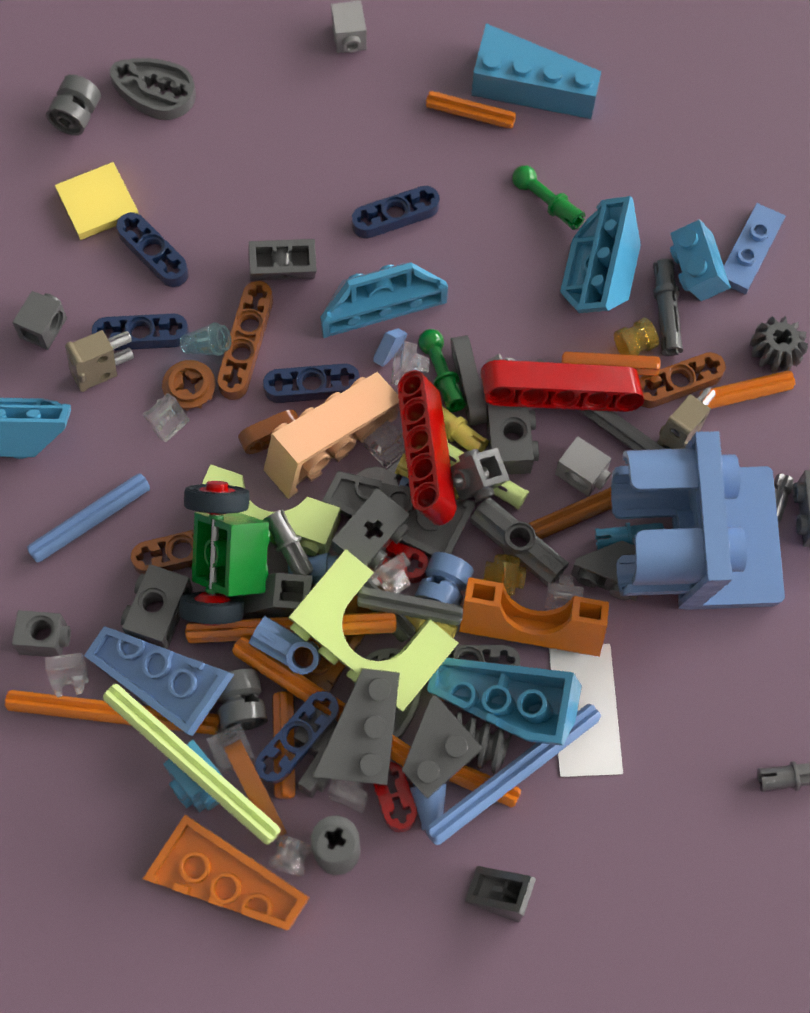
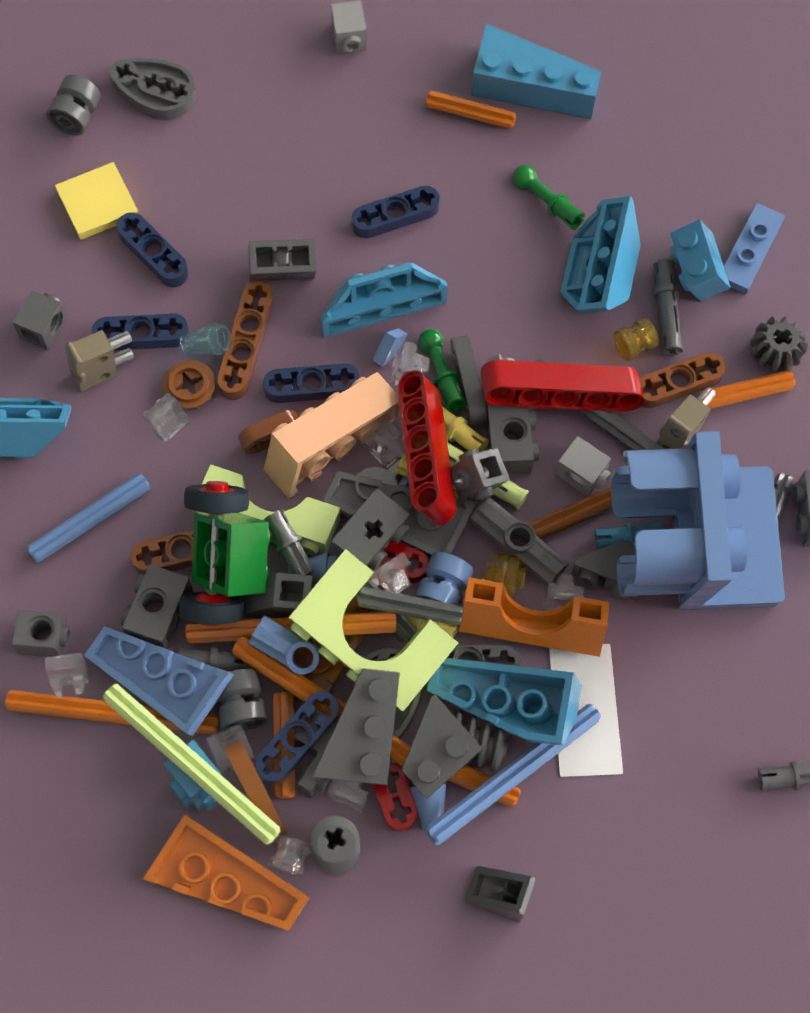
orange axle [561,351,661,376] -> none
none -> dark grey pin [178,647,250,672]

